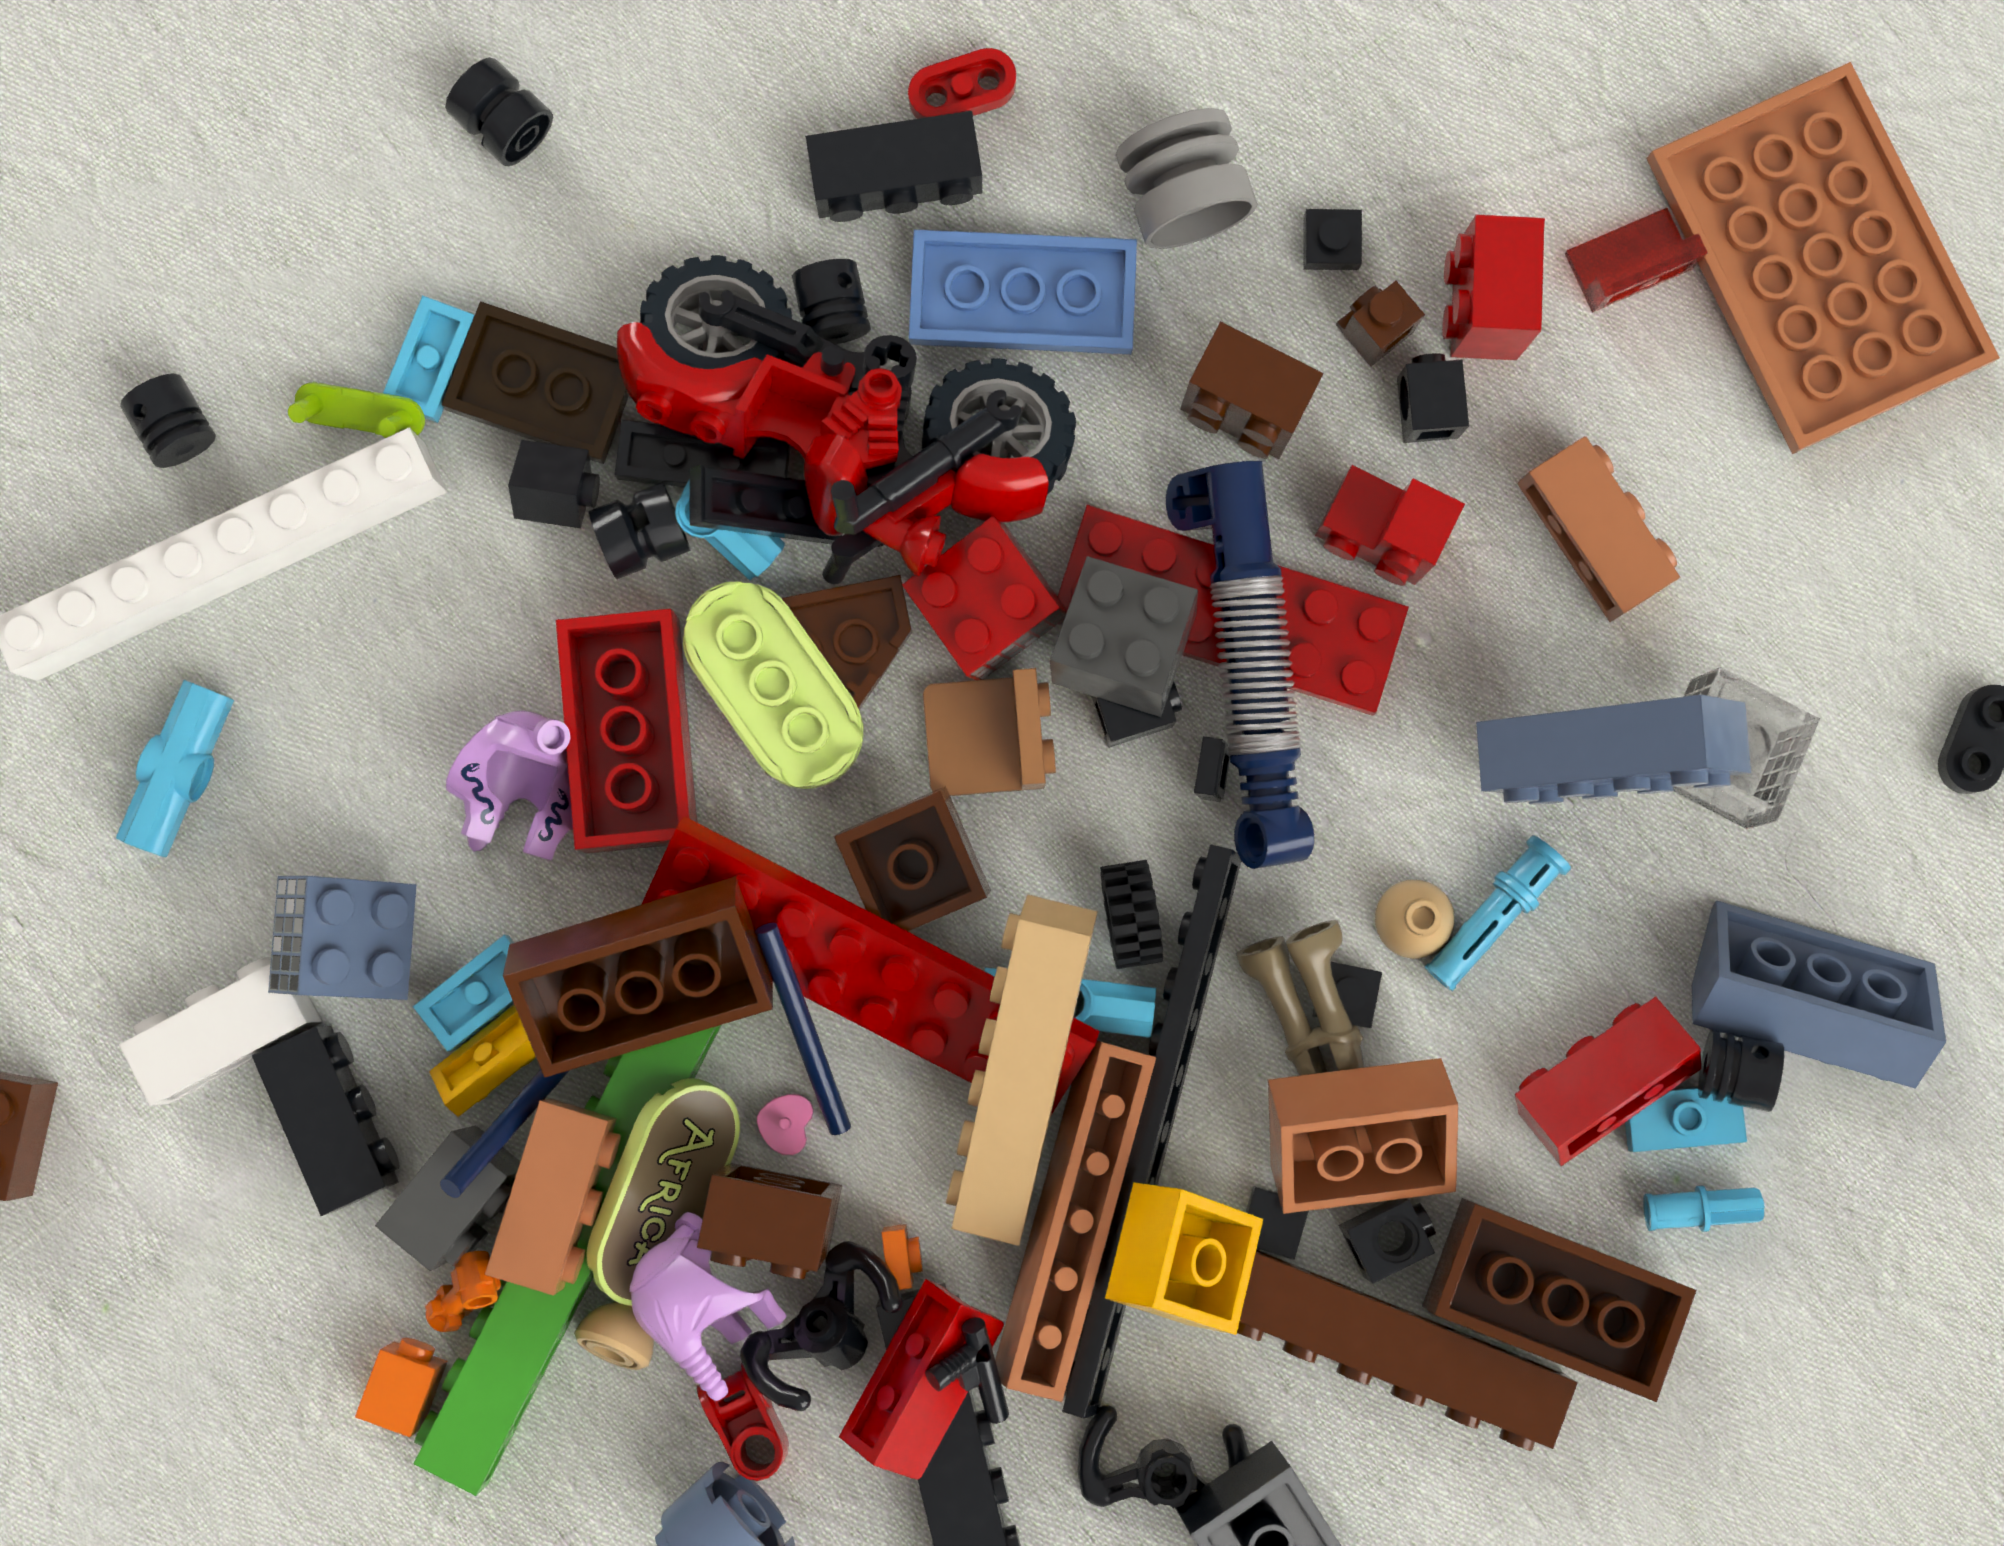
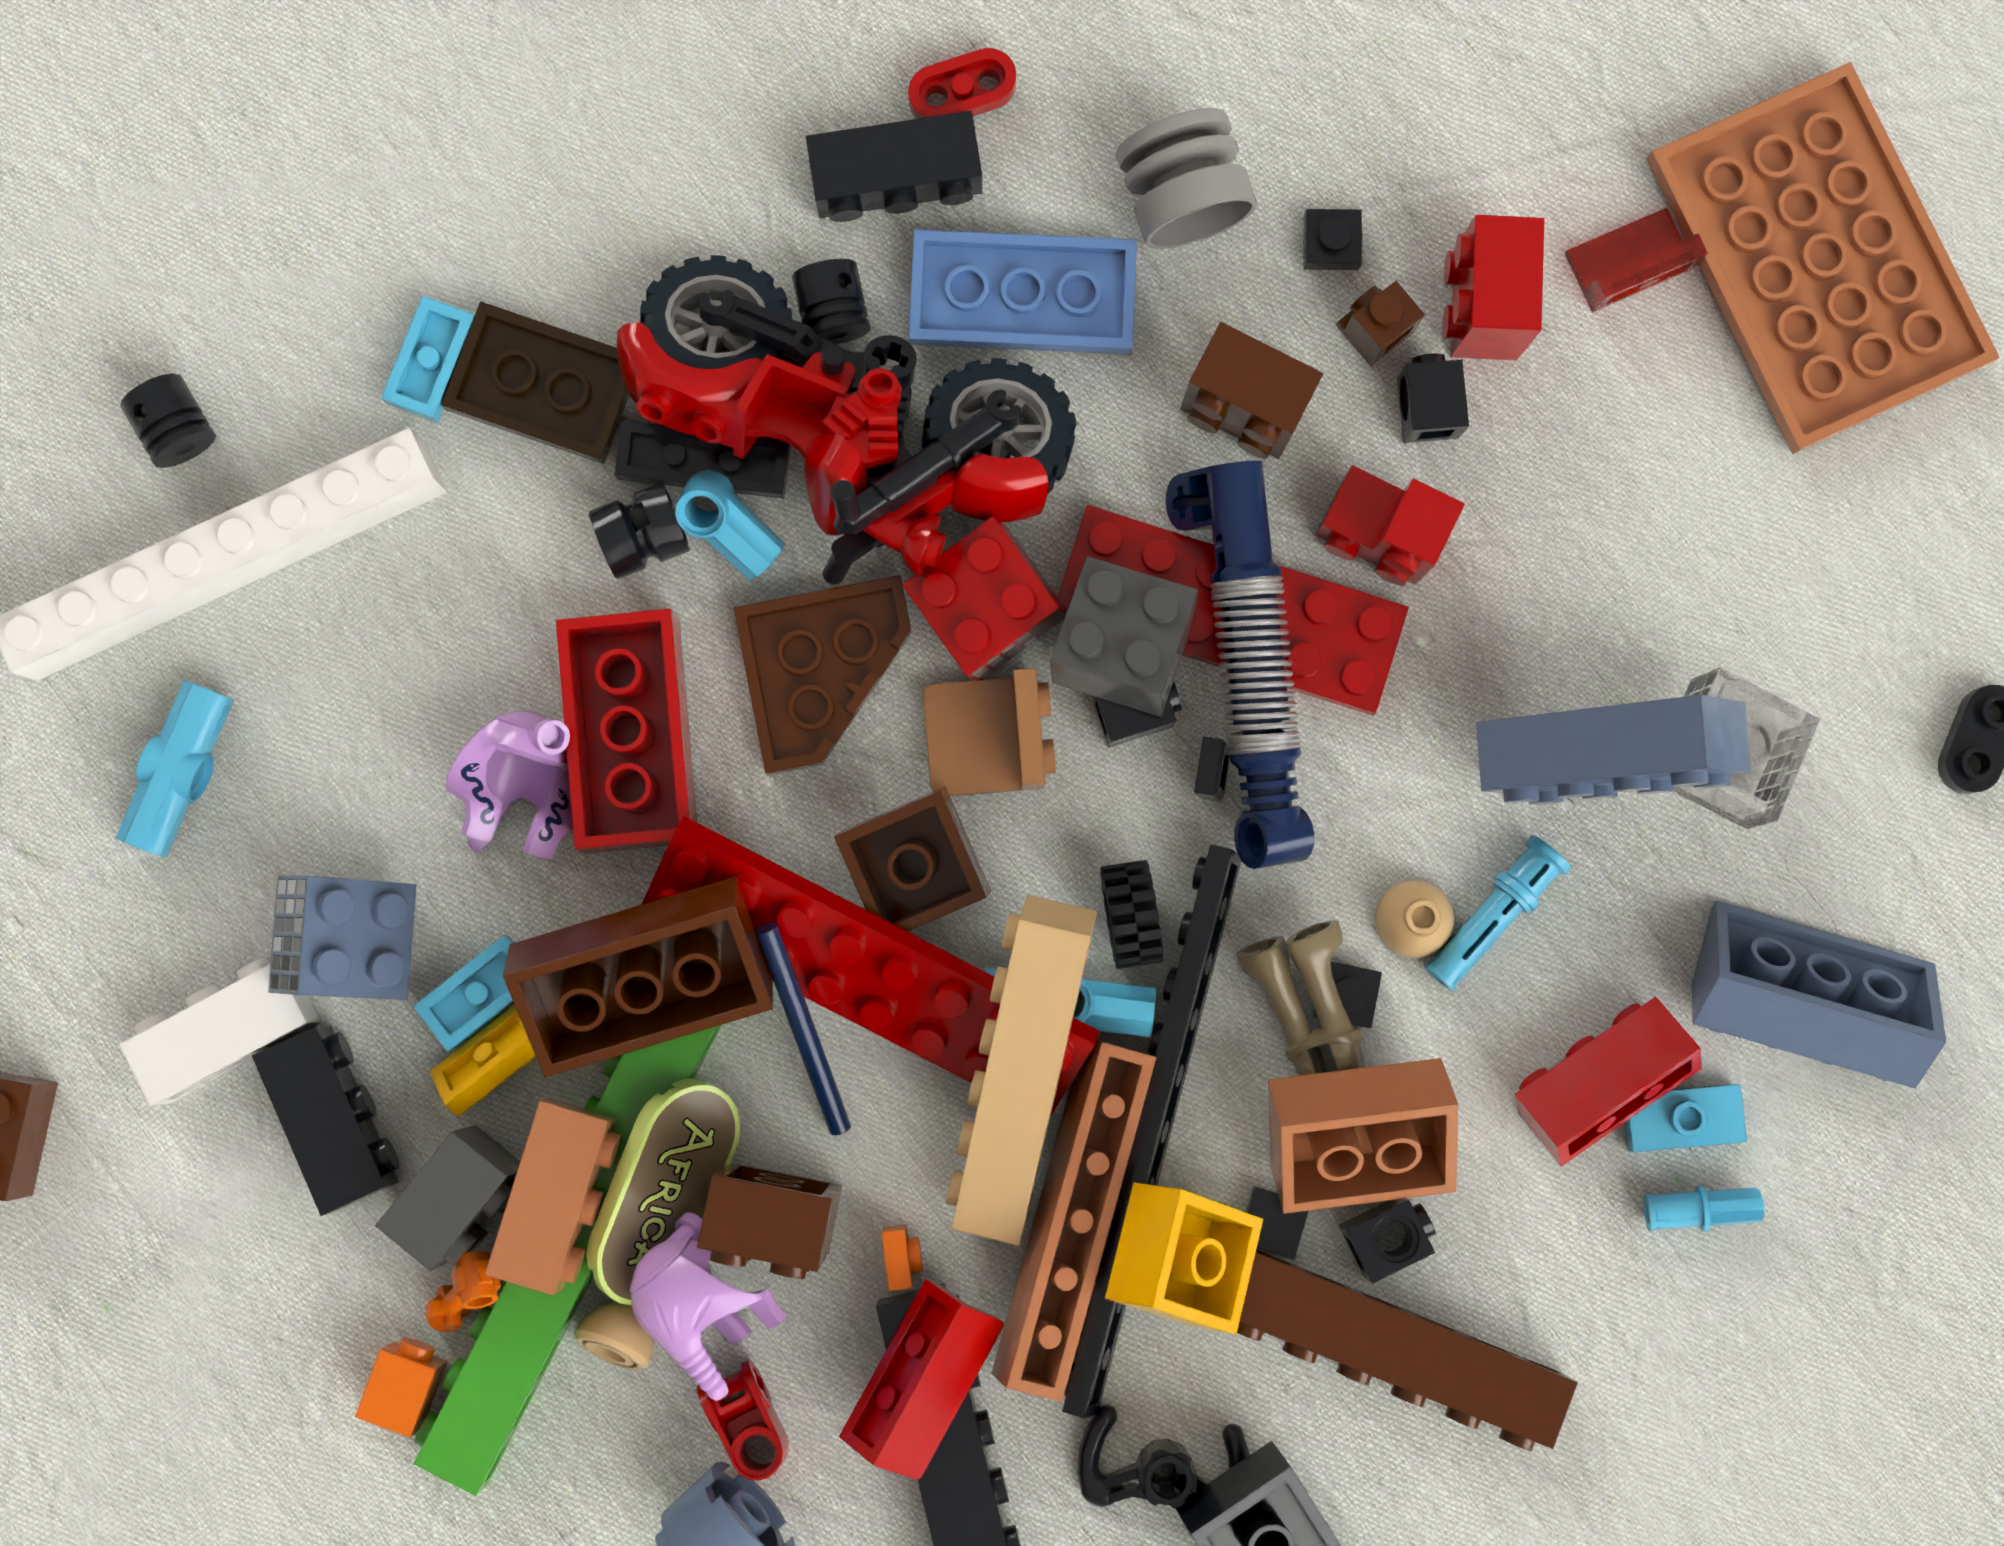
lime piece [288,382,425,438] -> none
dark blue bar [440,1069,570,1198] -> none
black wheel [445,57,553,167] -> none
black brick [508,440,600,529] -> none
yellowish green tile [683,581,863,789] -> none
black tile [689,465,842,544] -> none
black piece [740,1241,903,1411] -> none
bright pink piece [757,1094,814,1155] -> none
black hose [925,1317,1009,1424] -> none
reddish brown brick [1422,1198,1697,1402] -> none
nougat brick [1517,436,1681,622] -> none
black piece [1698,1030,1784,1112] -> none

